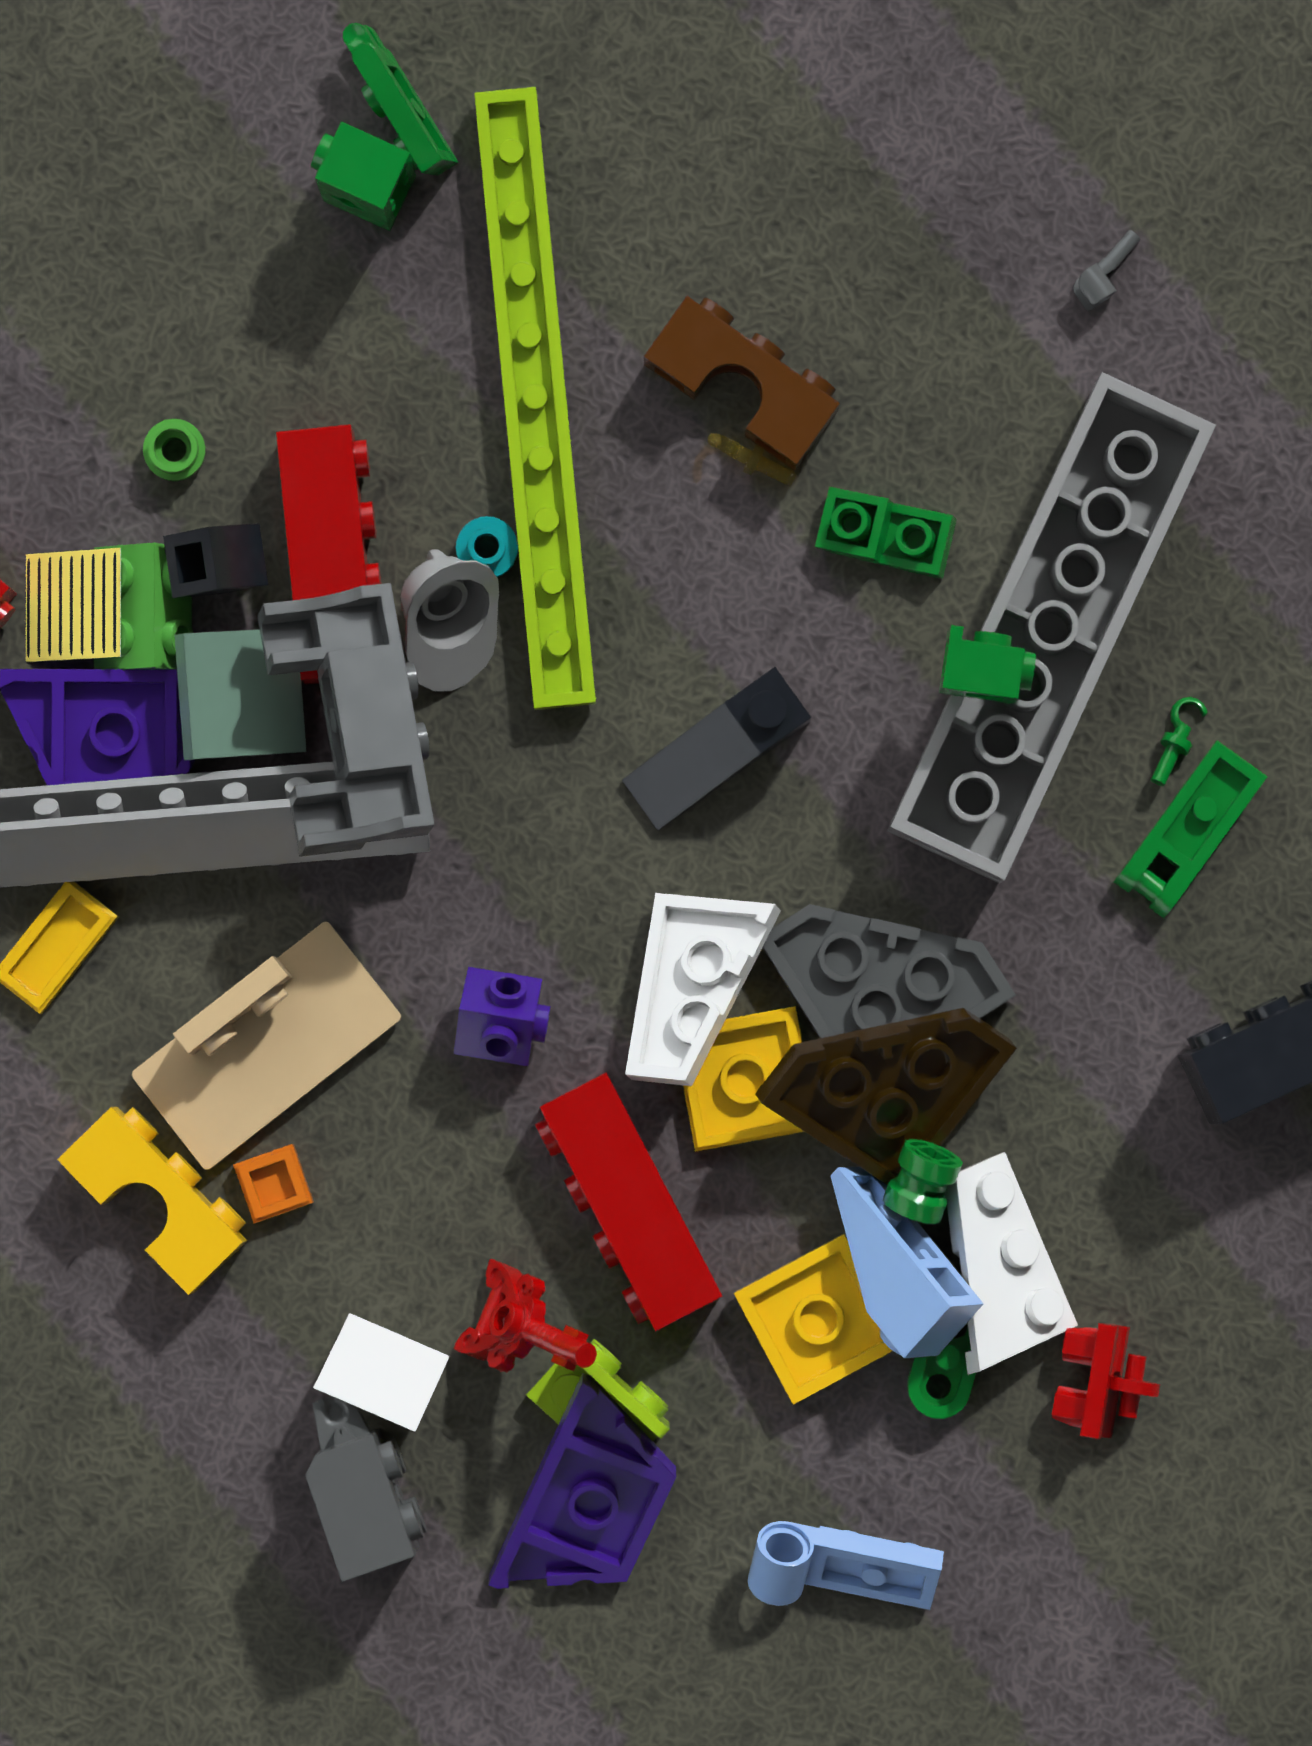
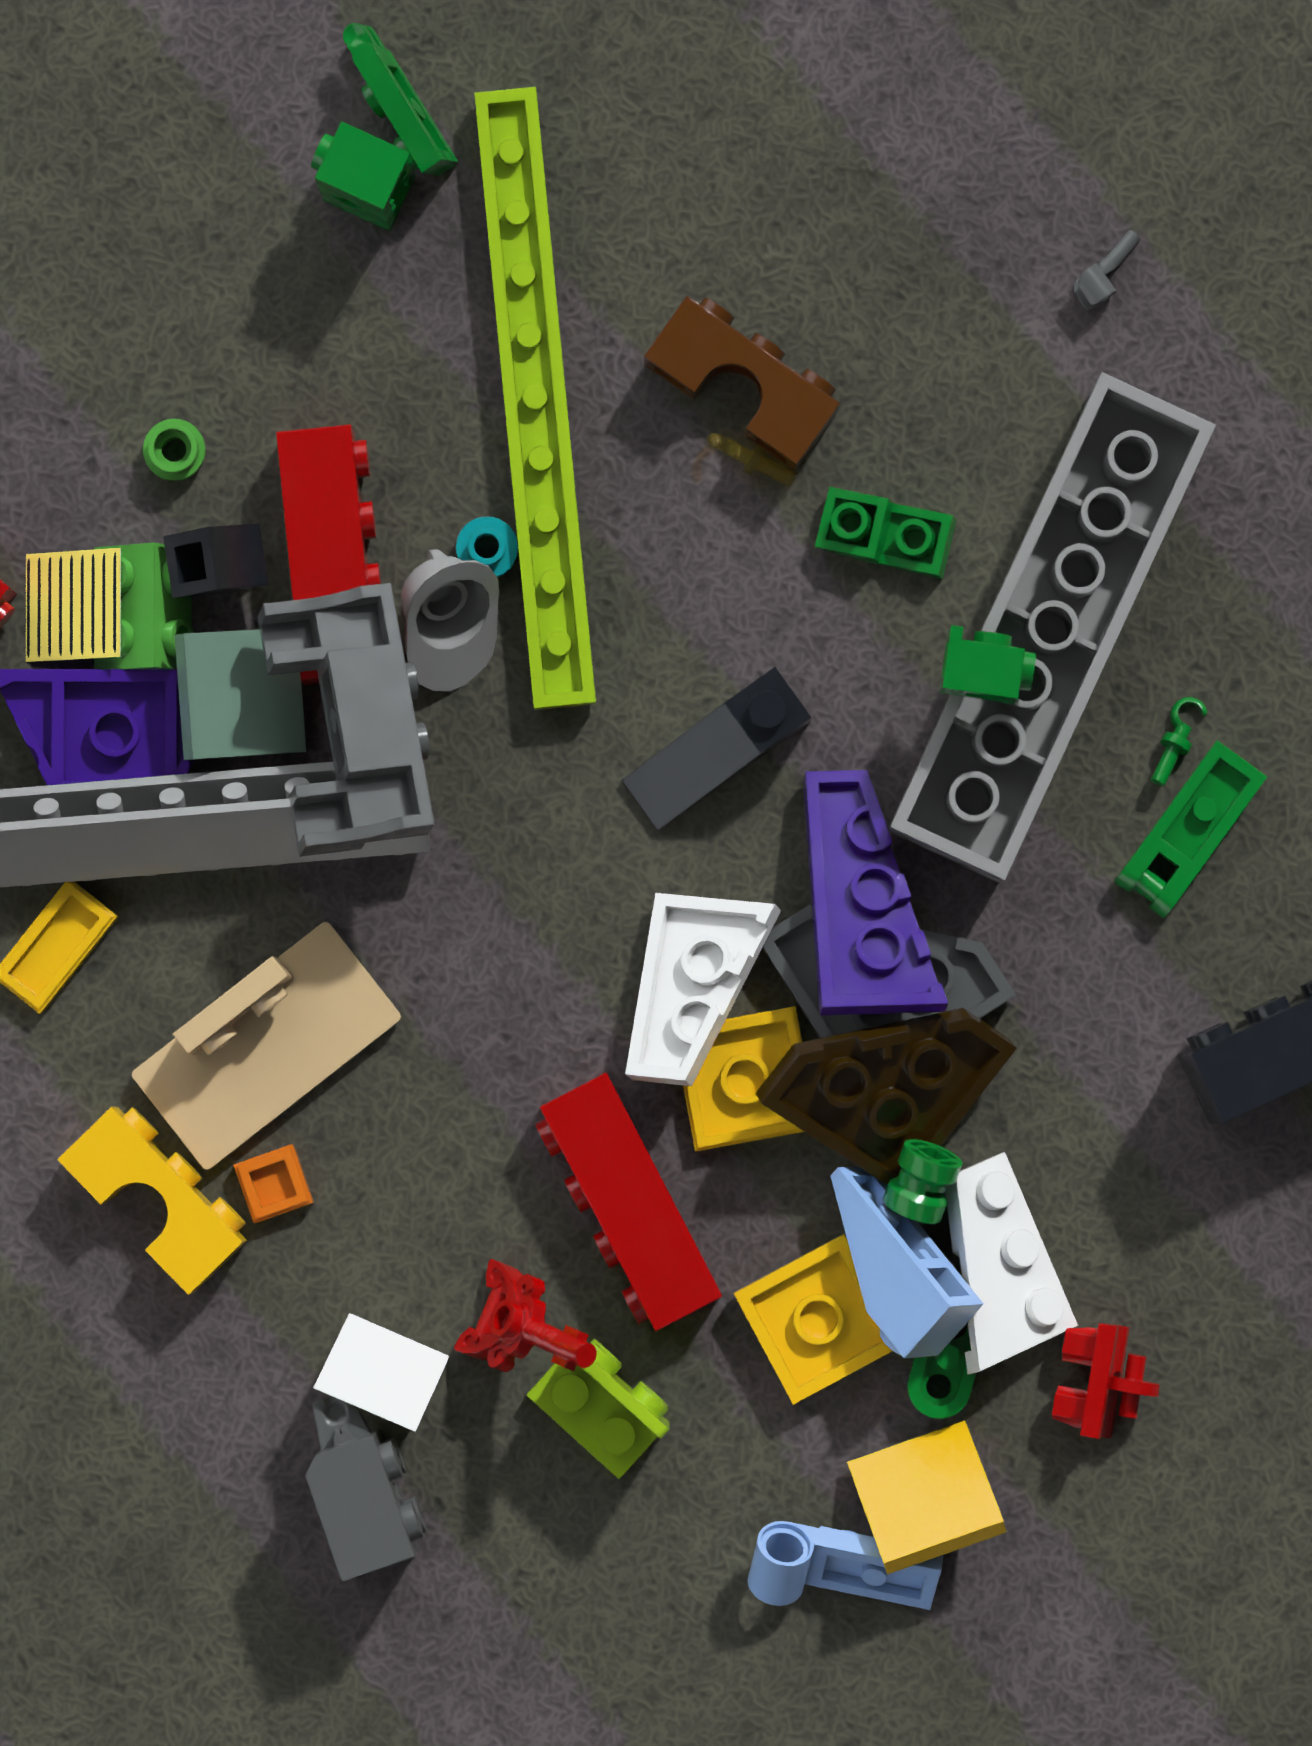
dark purple brick [454,967,551,1066] -> none
dark purple wing [488,1373,676,1589] -> none
none -> dark purple wing [803,770,948,1016]
none -> yellow tile [847,1420,1007,1575]

